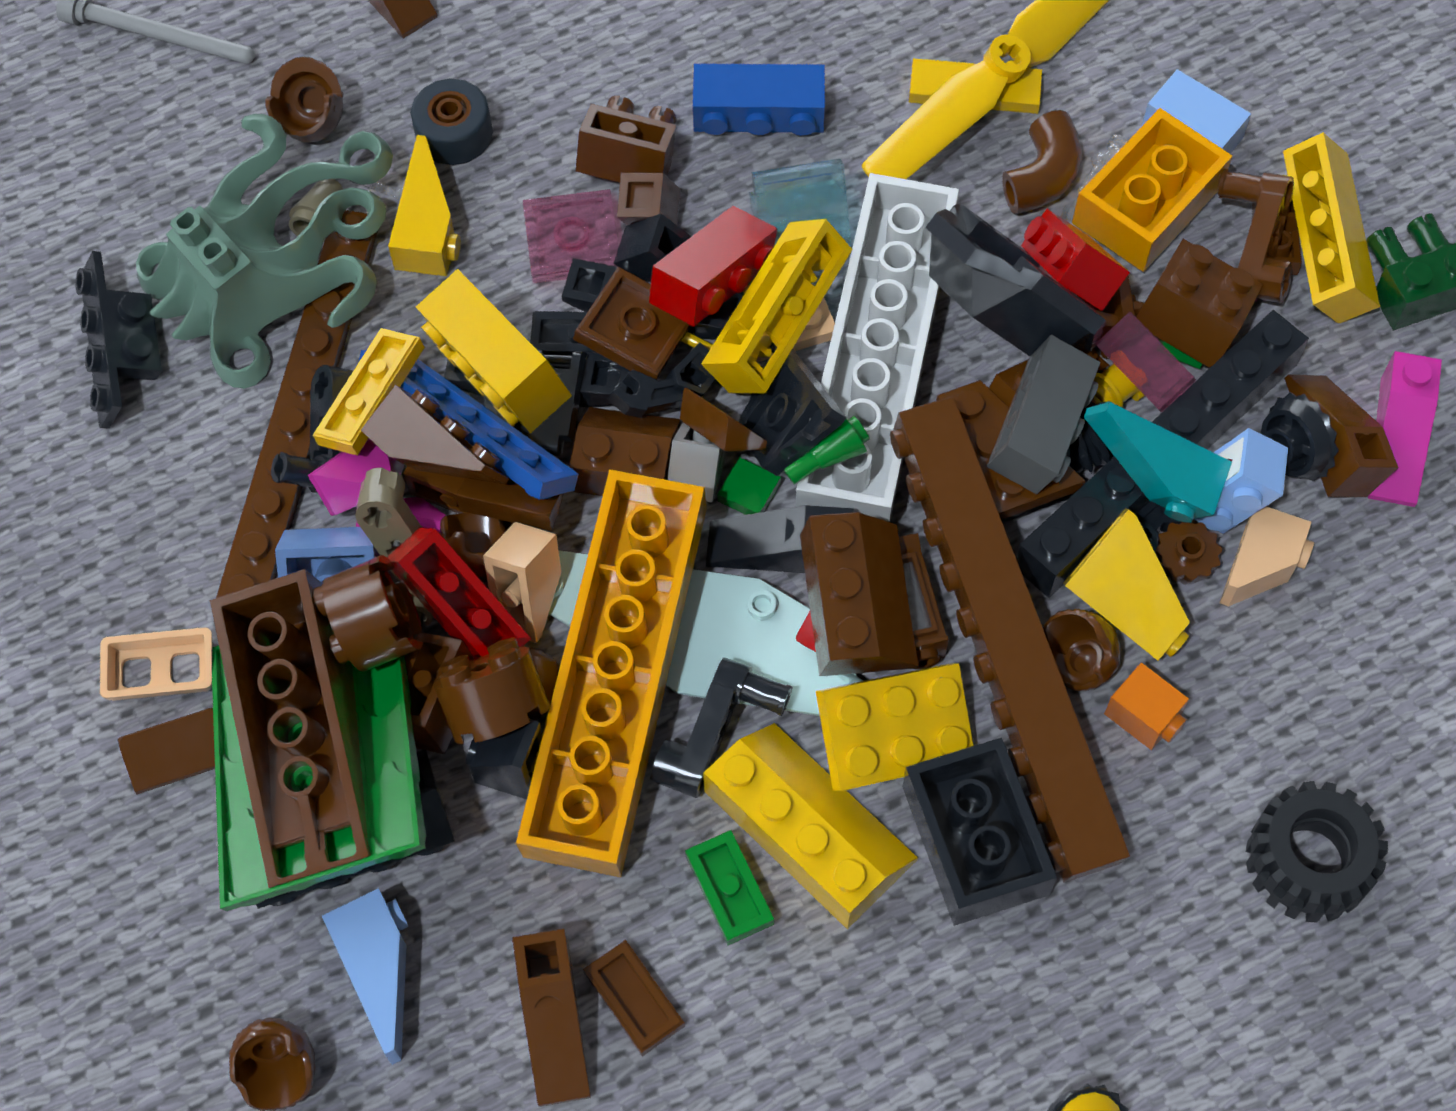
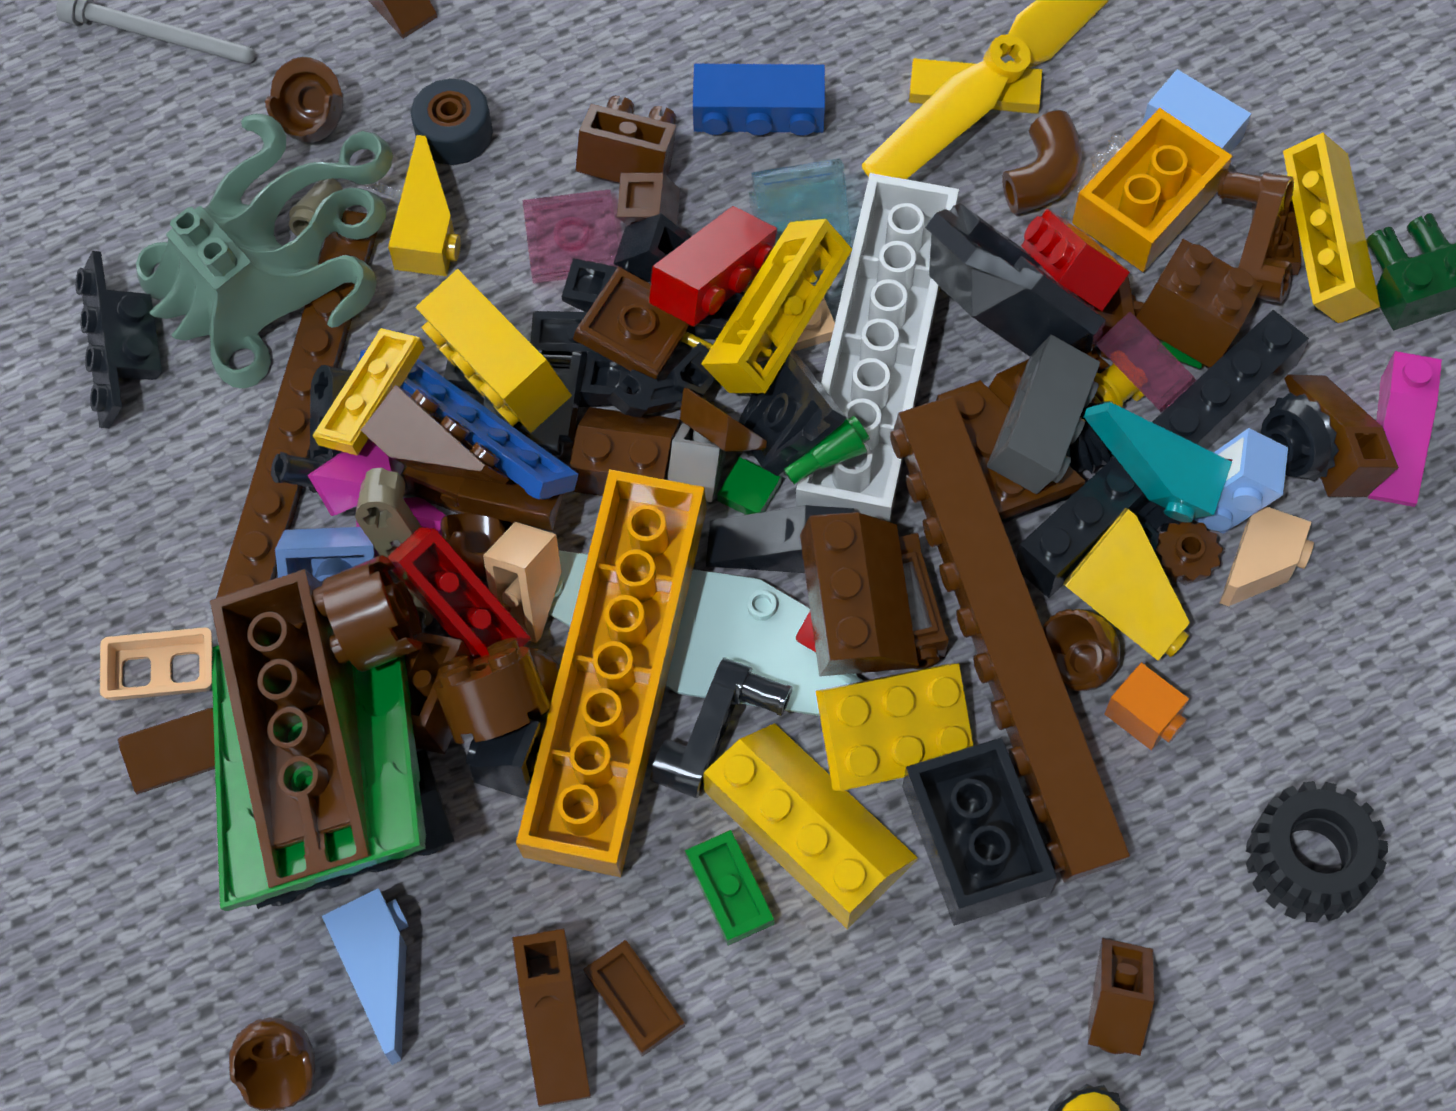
none -> reddish brown slope [1088,938,1154,1056]

